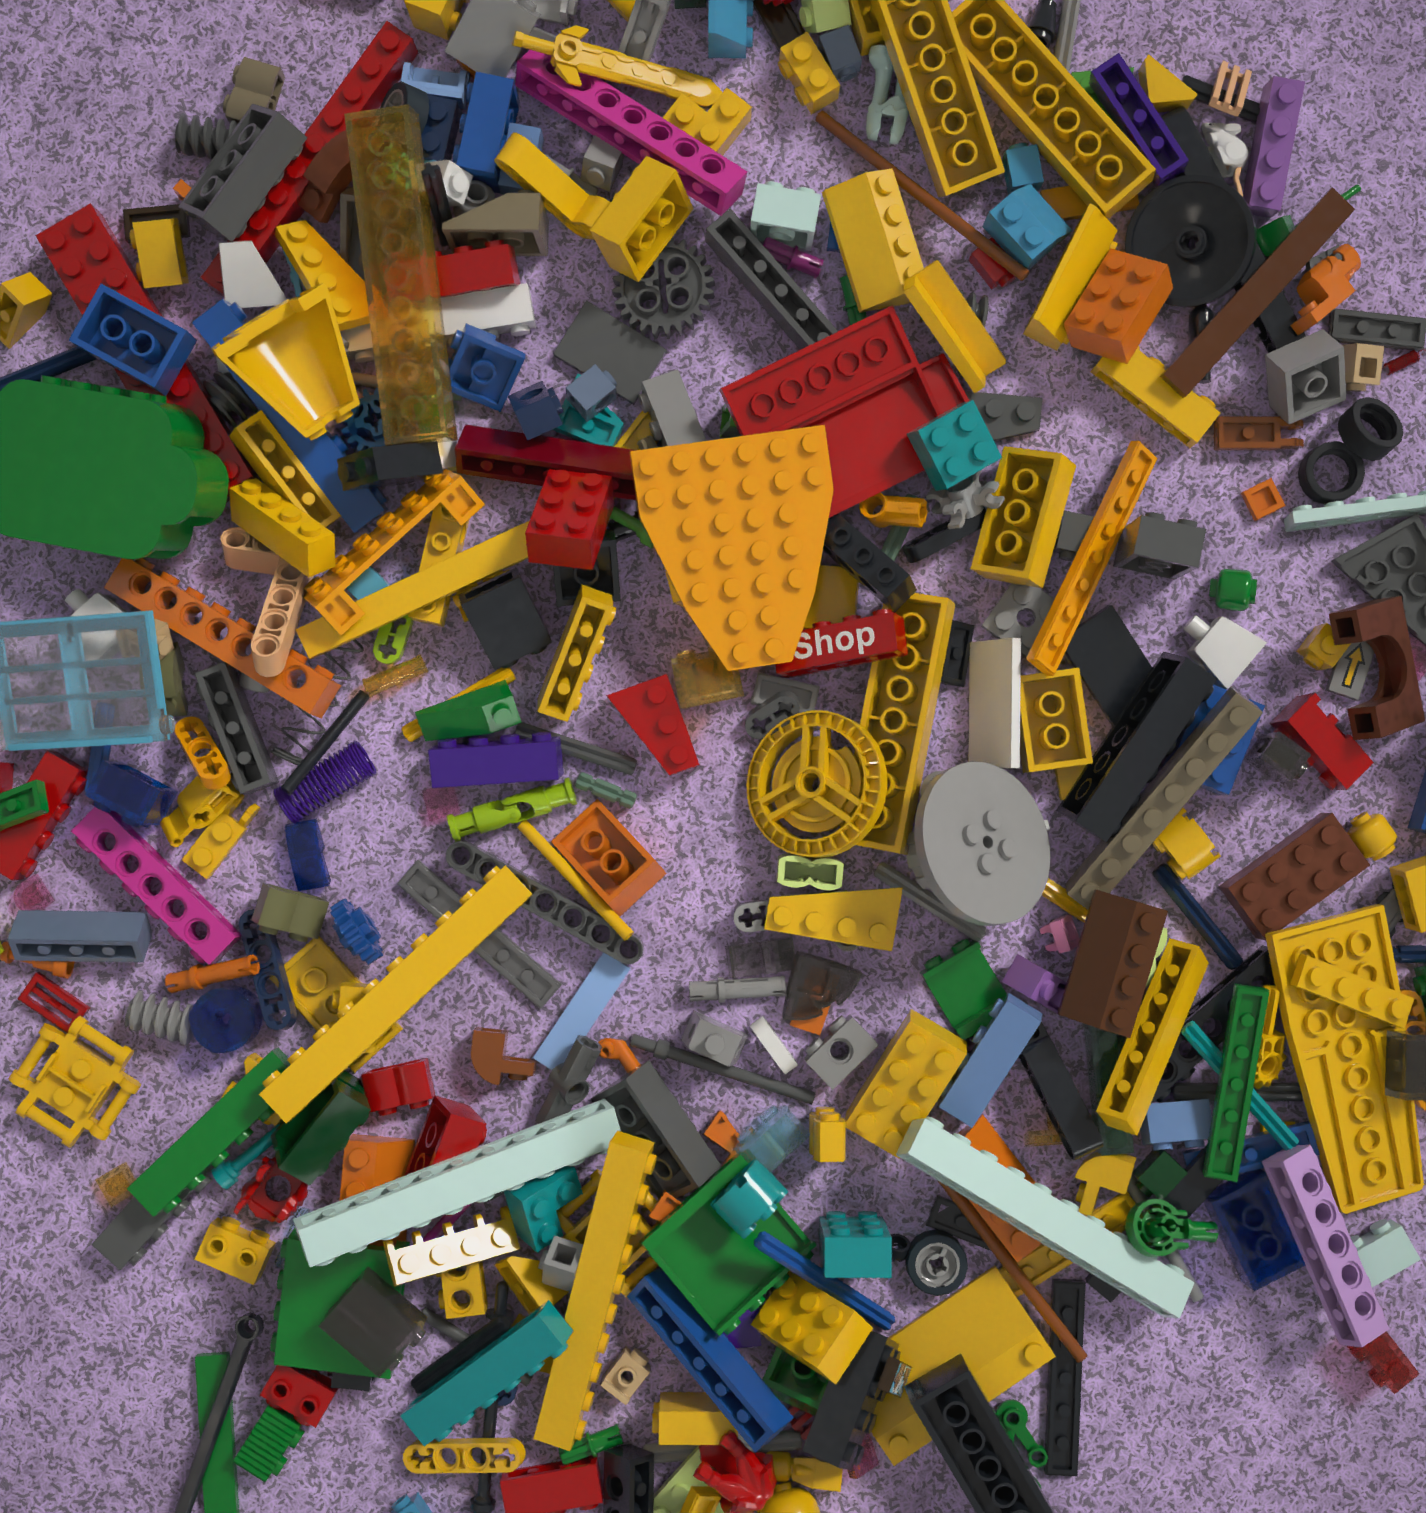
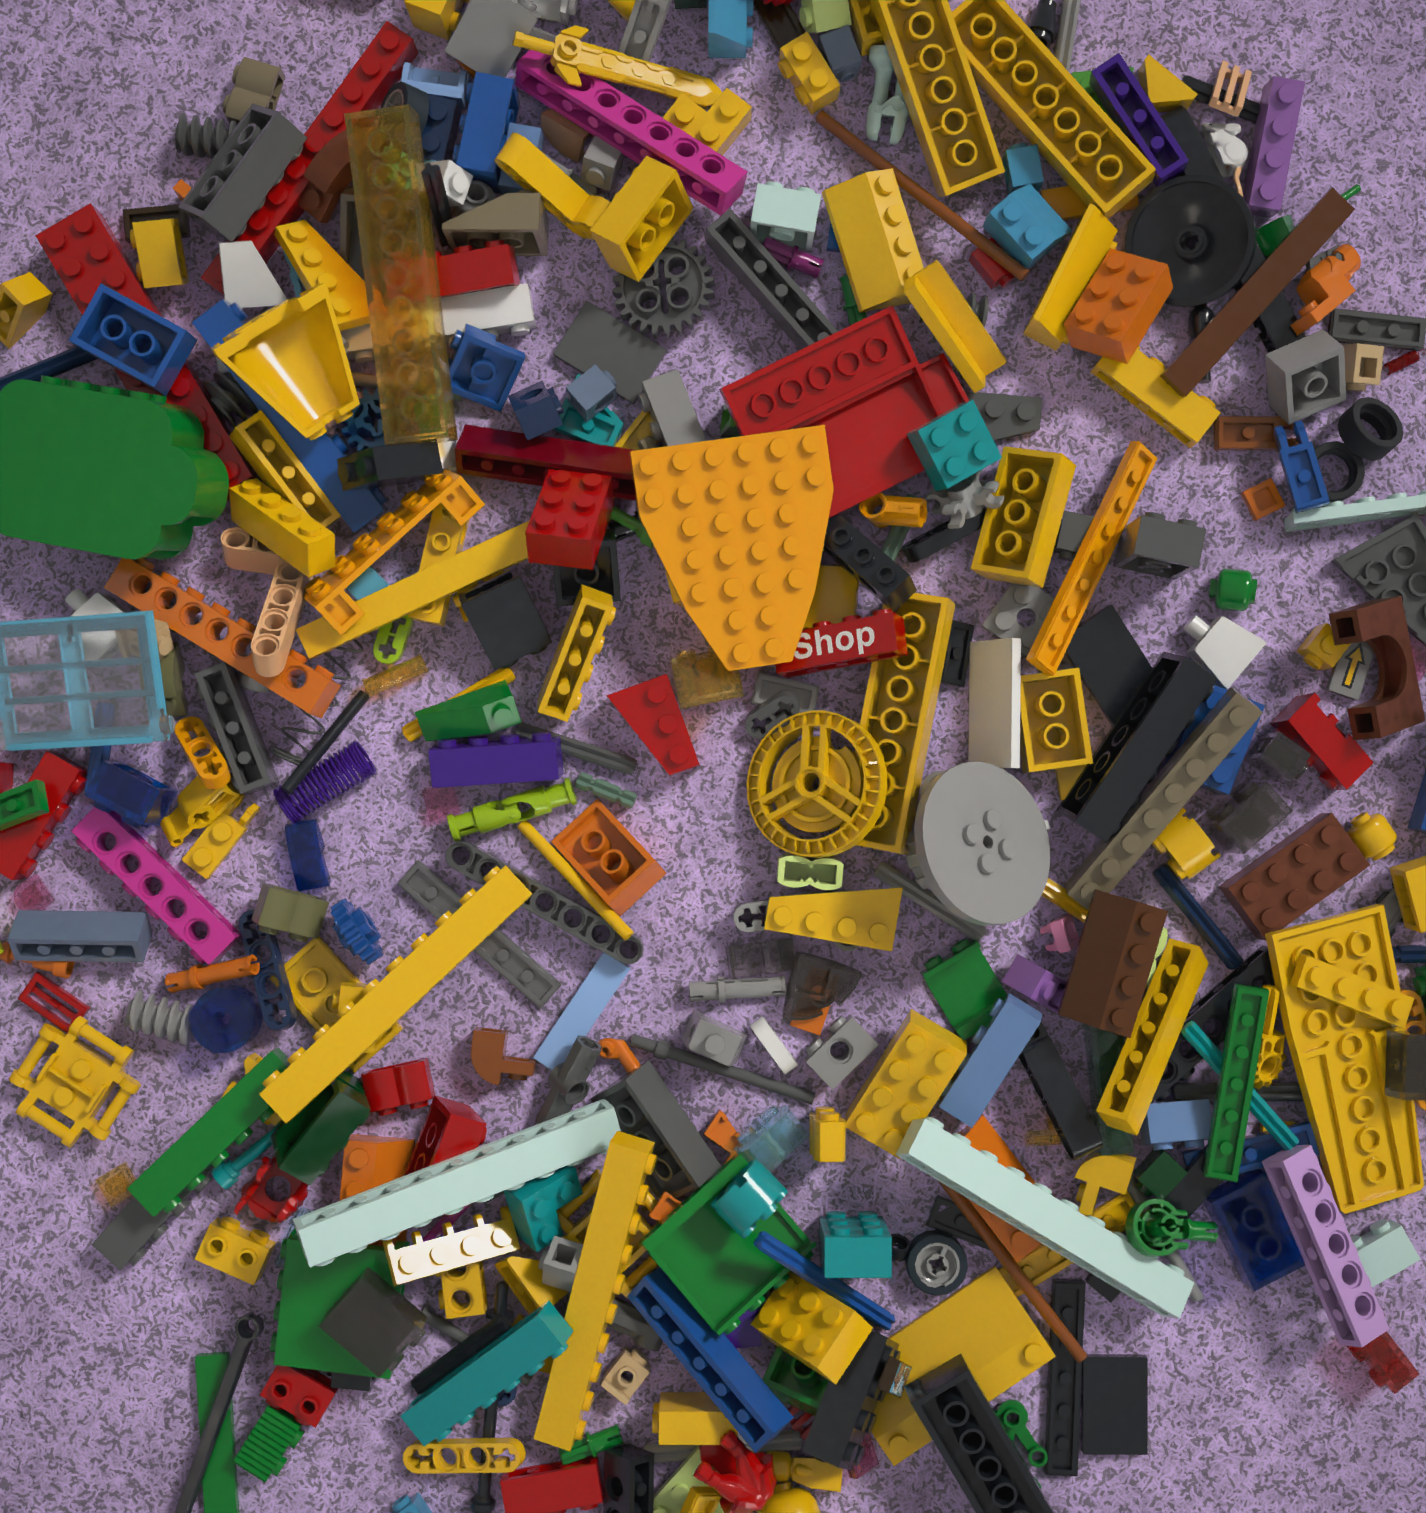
none -> medium nougat brick [541,109,594,163]
none -> dark grey piece [607,1297,663,1351]
none -> black tile [1081,1354,1148,1455]
none -> clear smoke brick [1202,781,1293,854]
none -> blue hinge [1273,420,1330,513]

